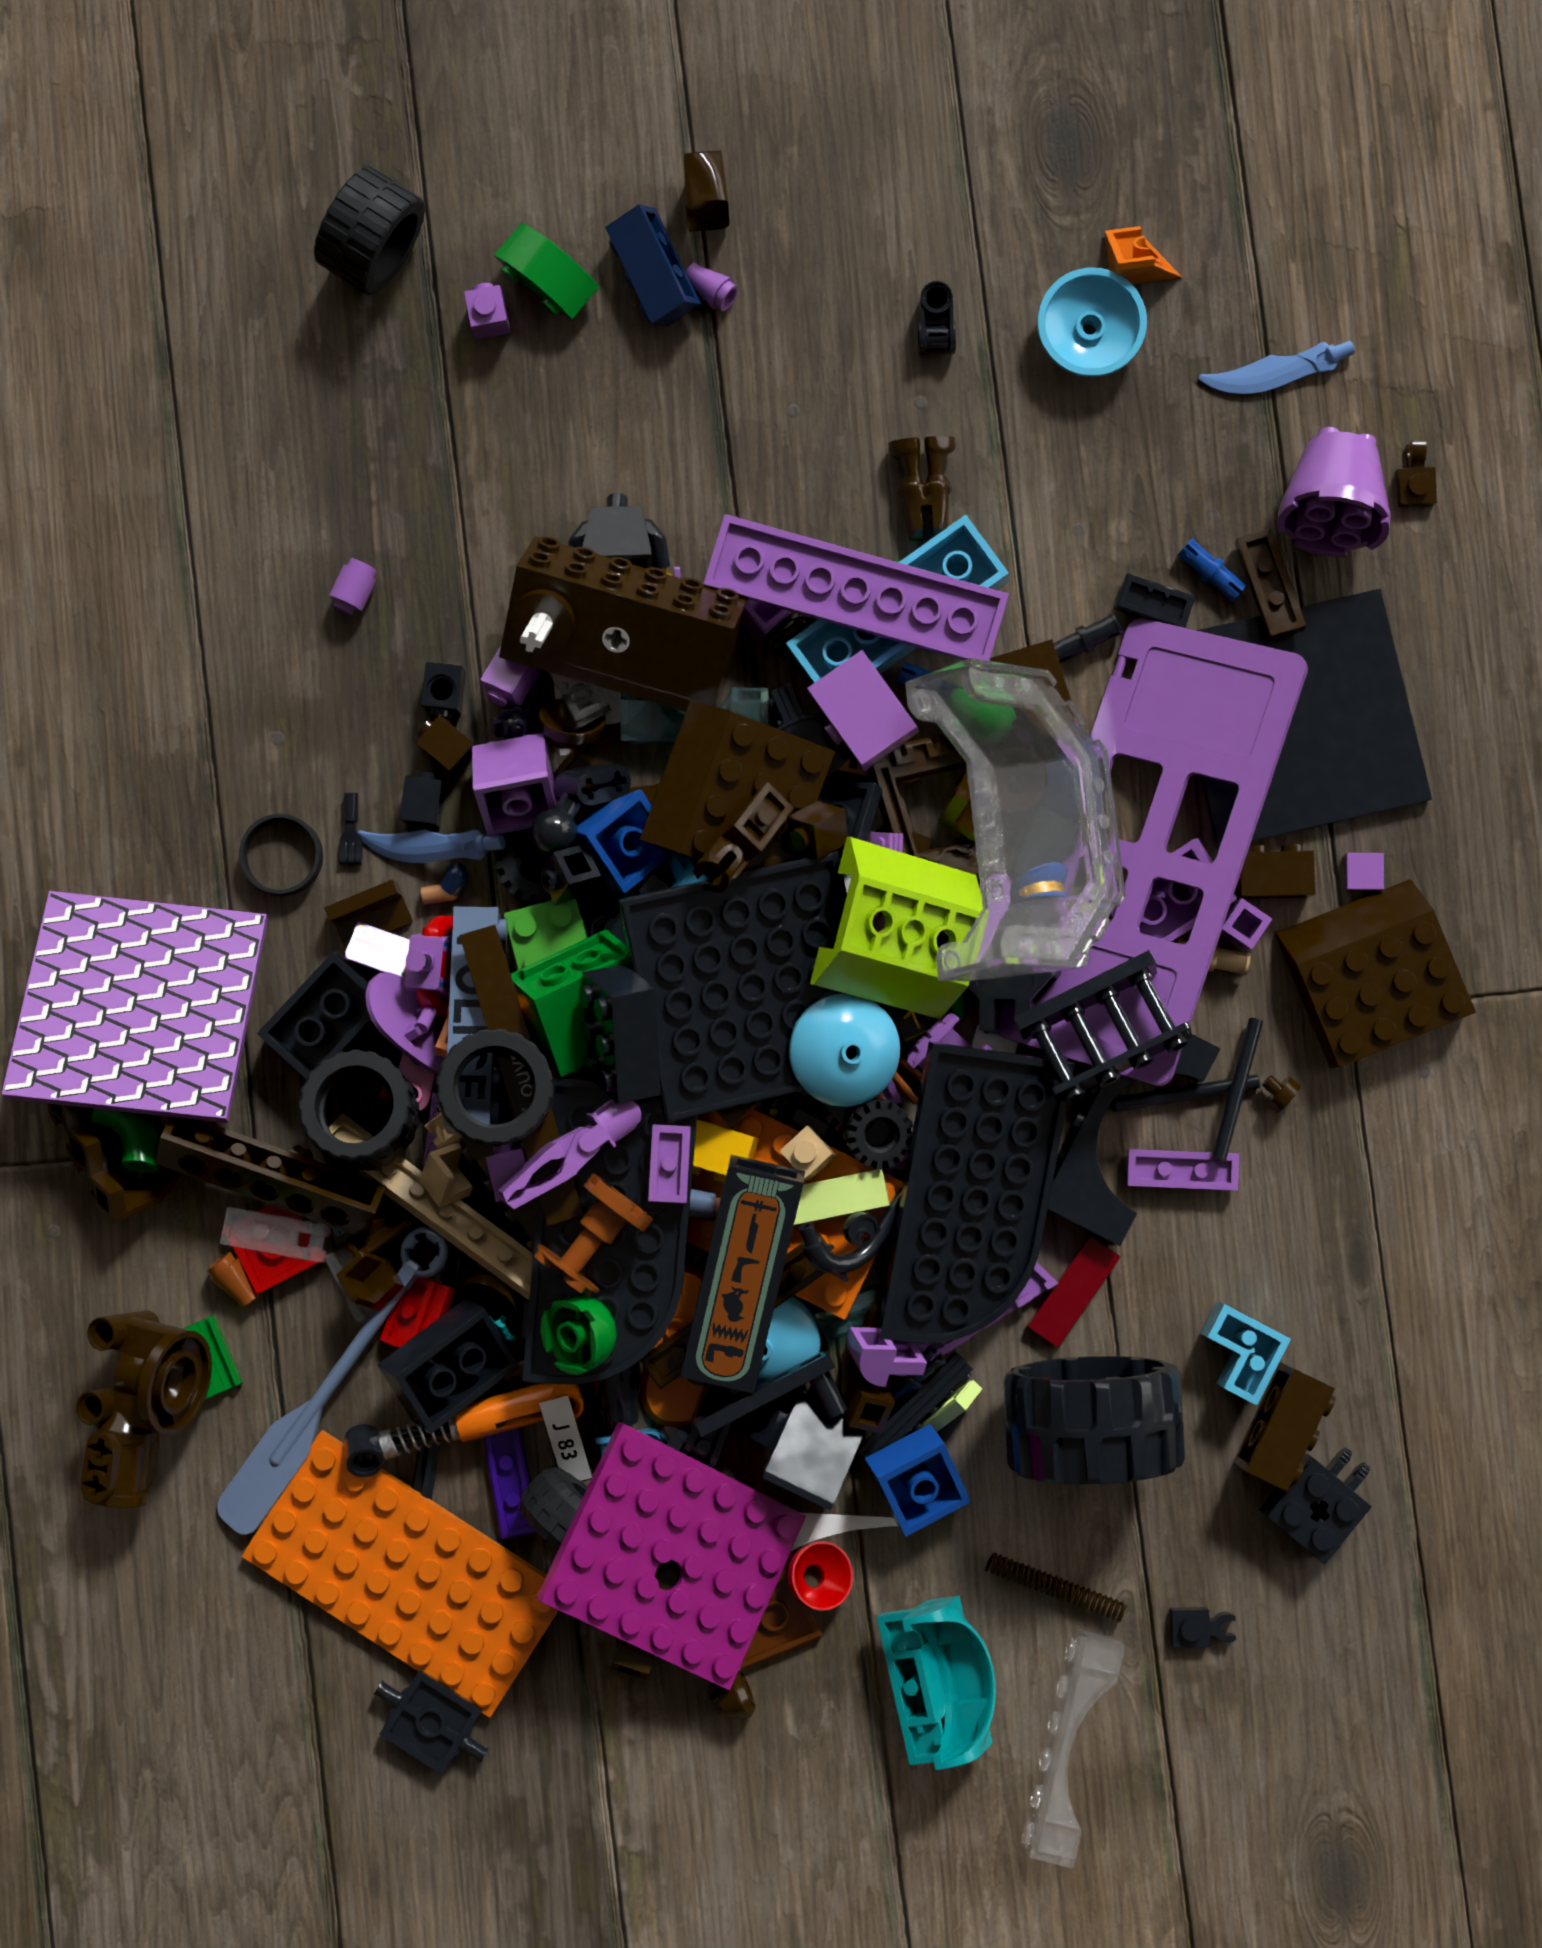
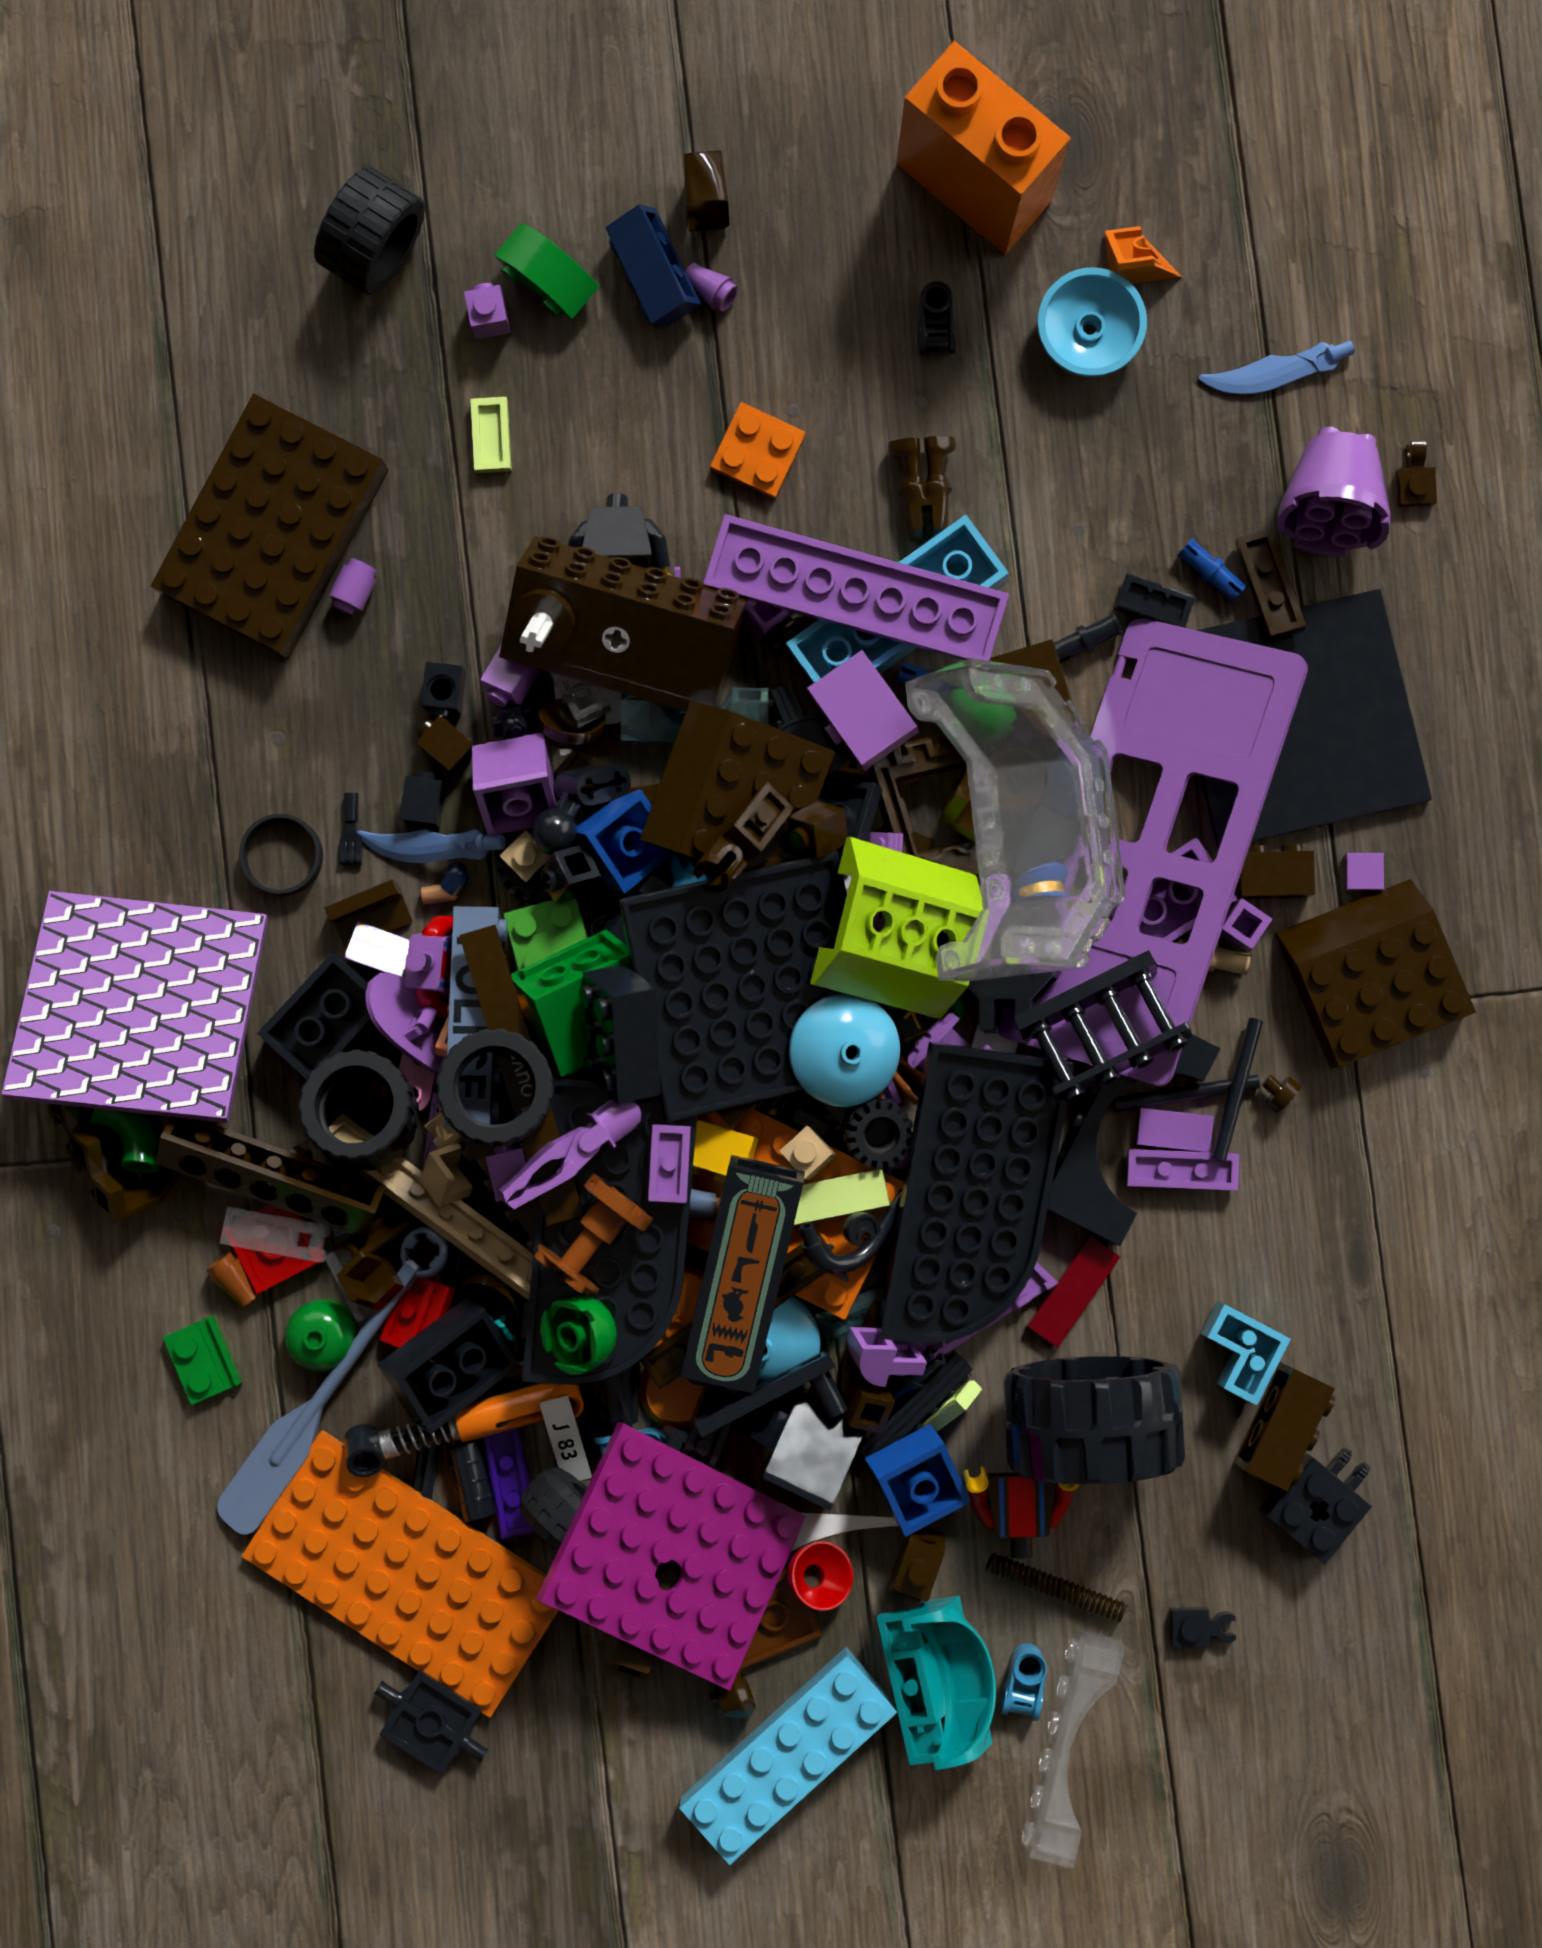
dark brown piece [76,1310,212,1508] -> none
none -> dark brown brick [150,393,389,660]
none -> green cylinder [284,1299,360,1373]
none -> black axle [446,1440,496,1522]
none -> yellowish green tile [470,397,512,473]
none -> tan plate [500,830,551,883]
none -> medium azure brick [679,1647,897,1865]
none -> orange plate [710,402,806,500]
none -> dark brown torso [887,1527,945,1602]
none -> orange brick [896,41,1071,255]
none -> torso [963,1466,1080,1559]
none -> dark azure piece [1000,1643,1047,1721]
none -> medium lavender tile [1135,1108,1214,1152]

